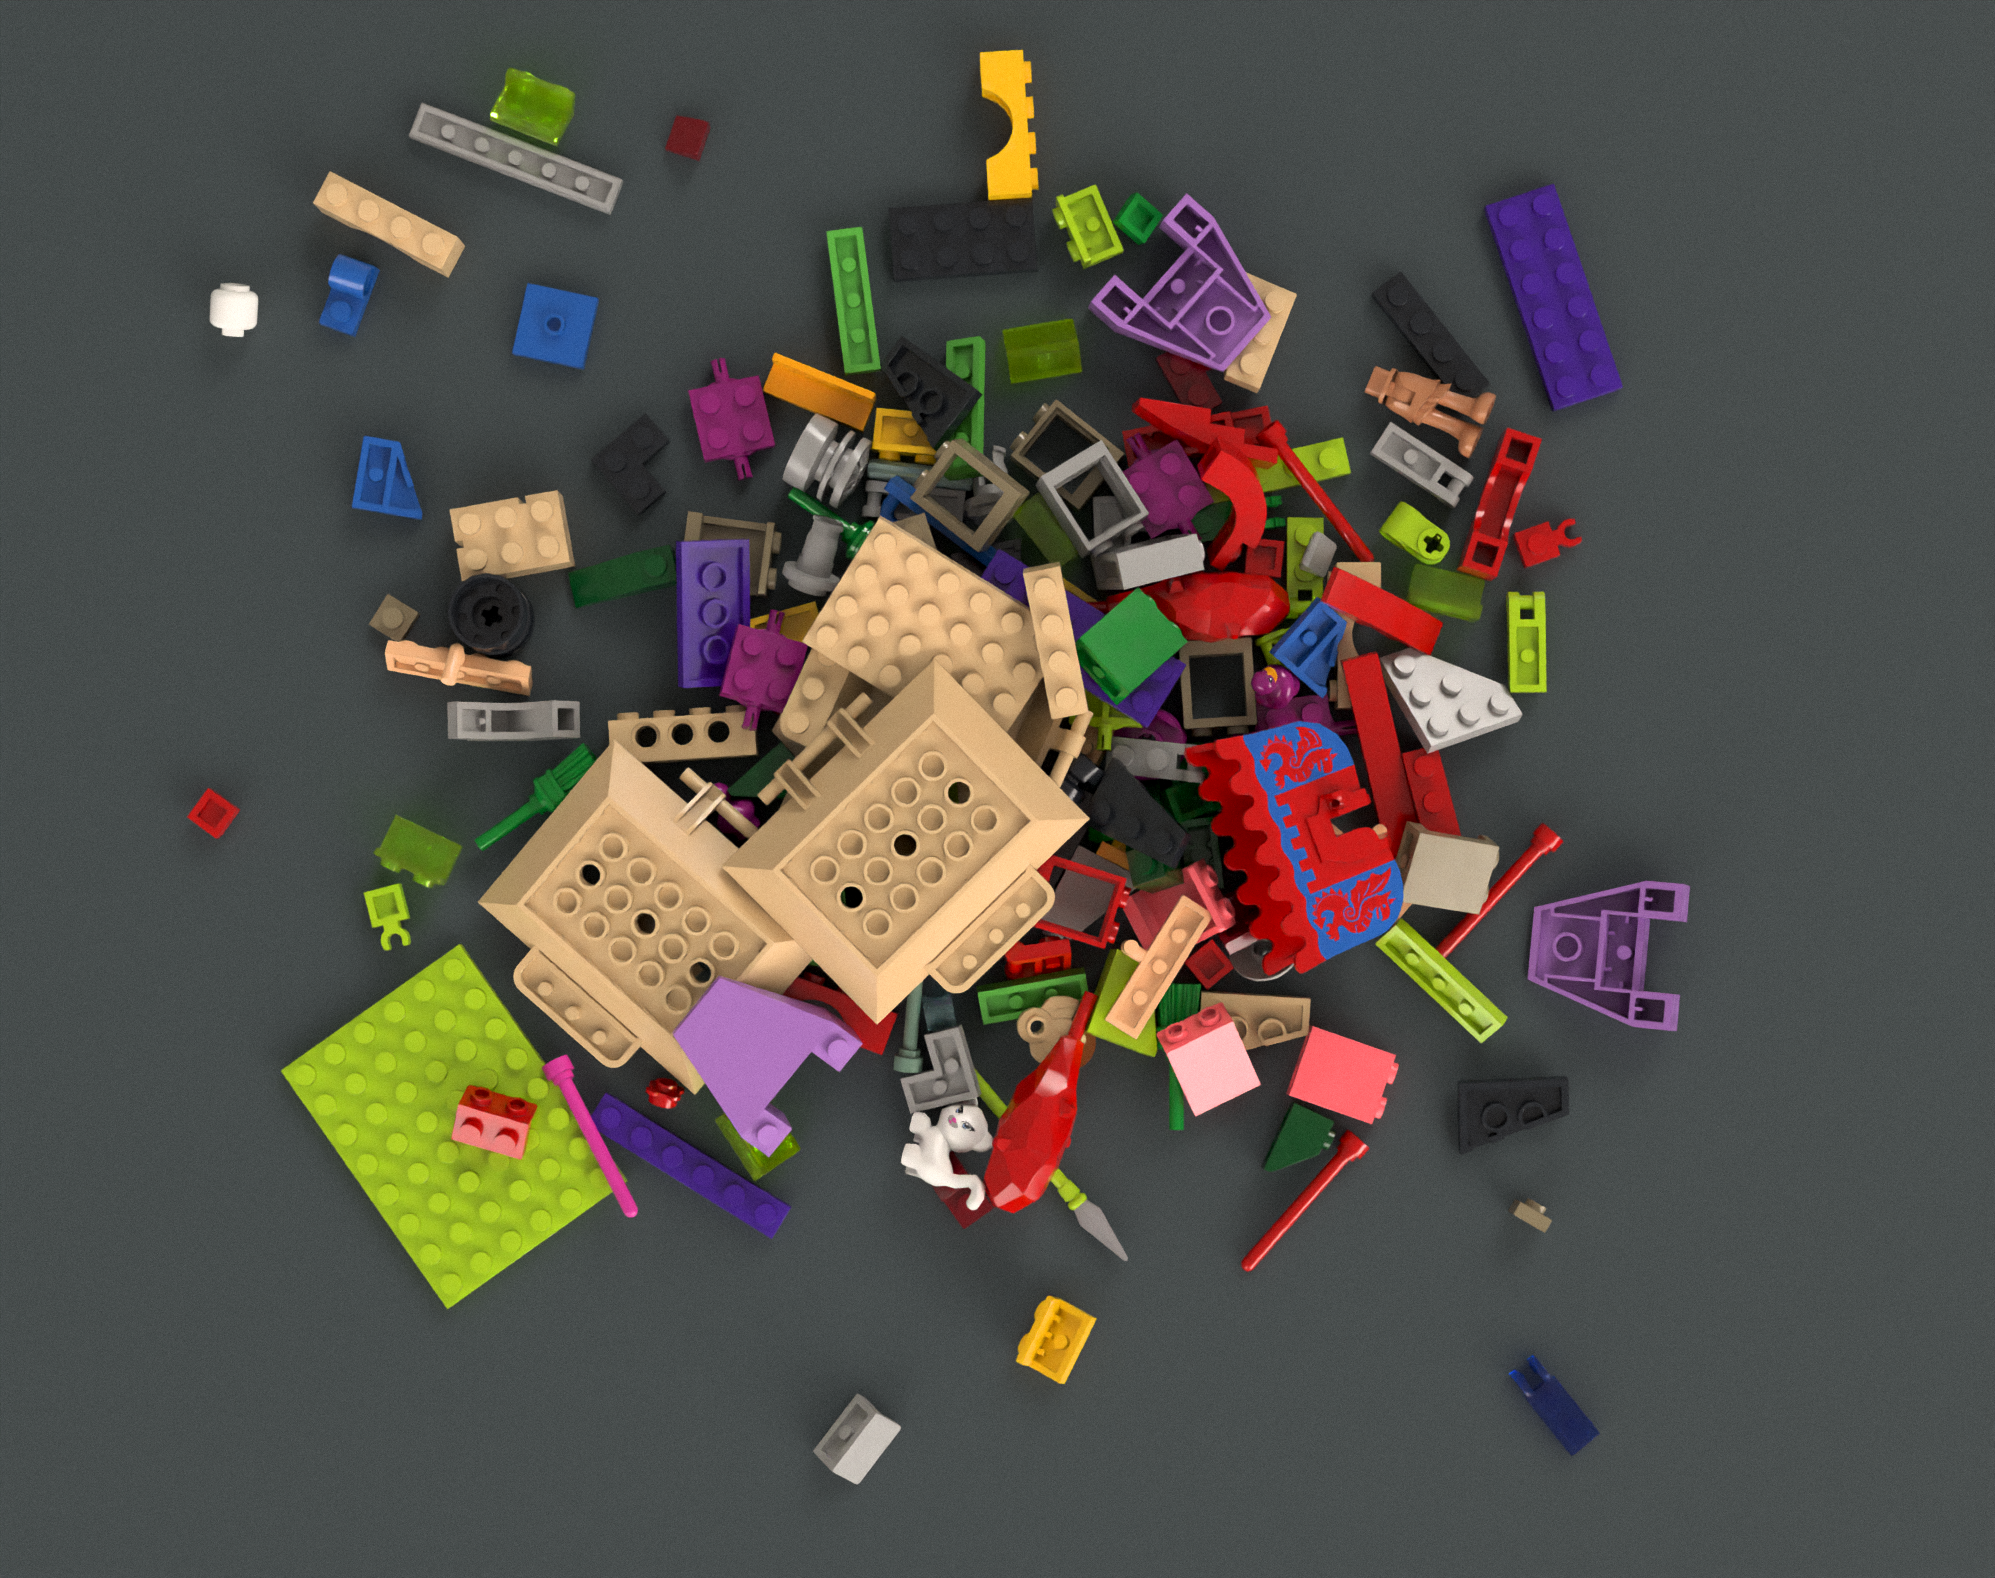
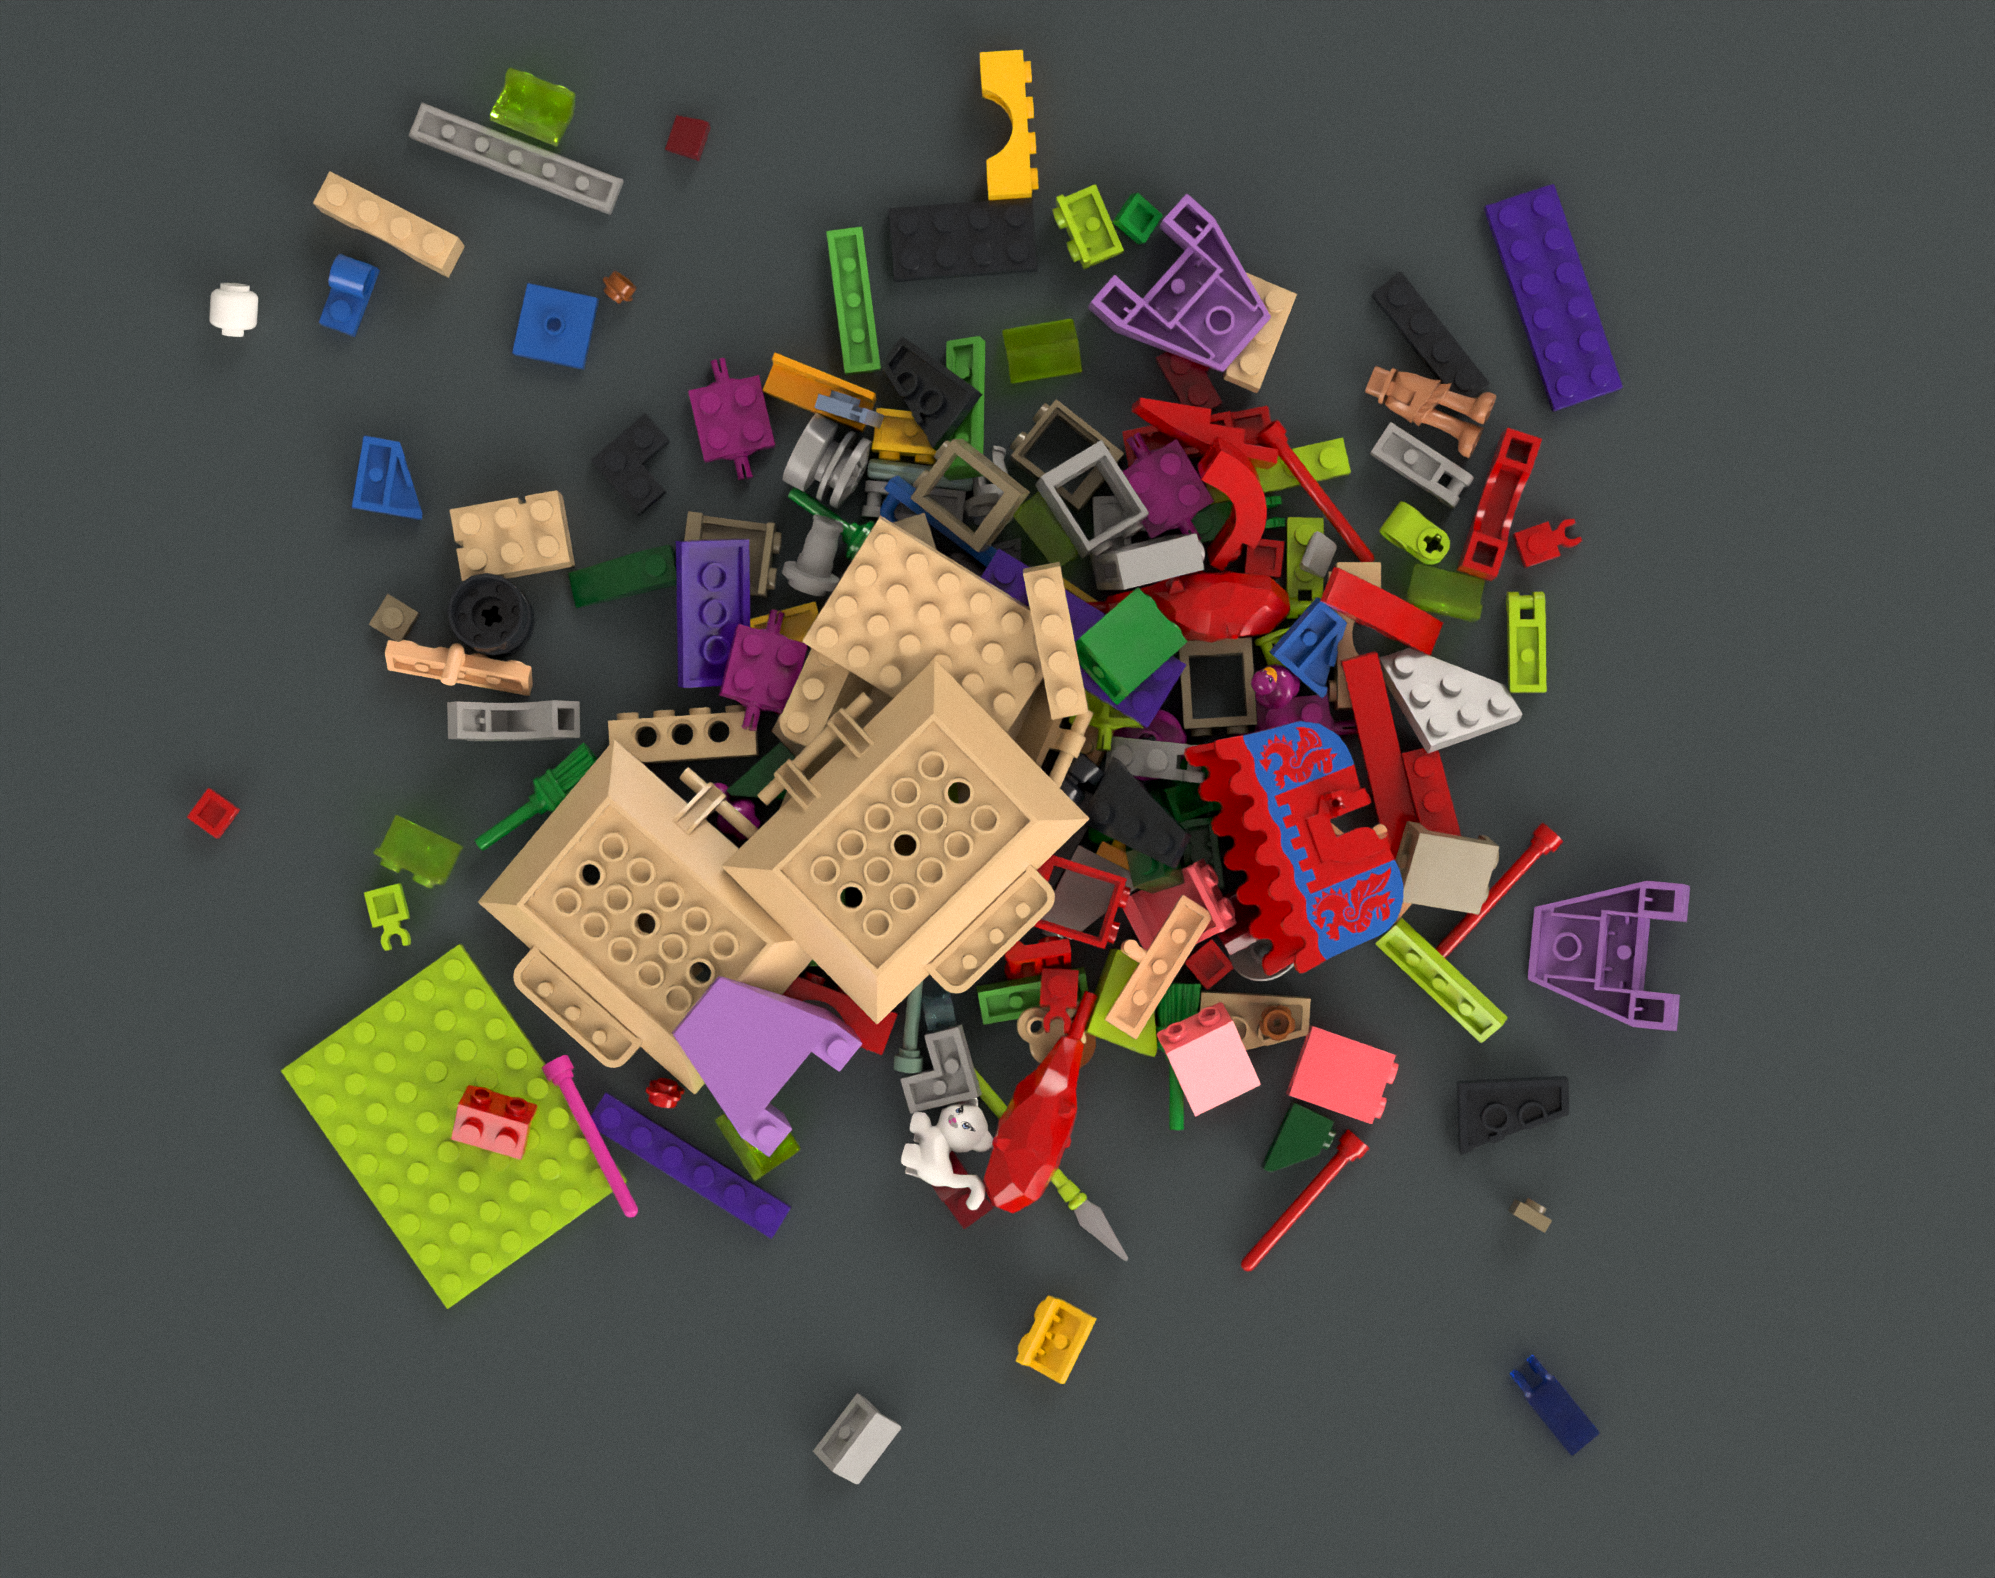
none -> dark orange plate [603,271,637,304]
none -> sand blue plate [814,390,884,429]
none -> red plate [1040,968,1079,1034]
none -> dark orange plate [1259,1005,1295,1041]

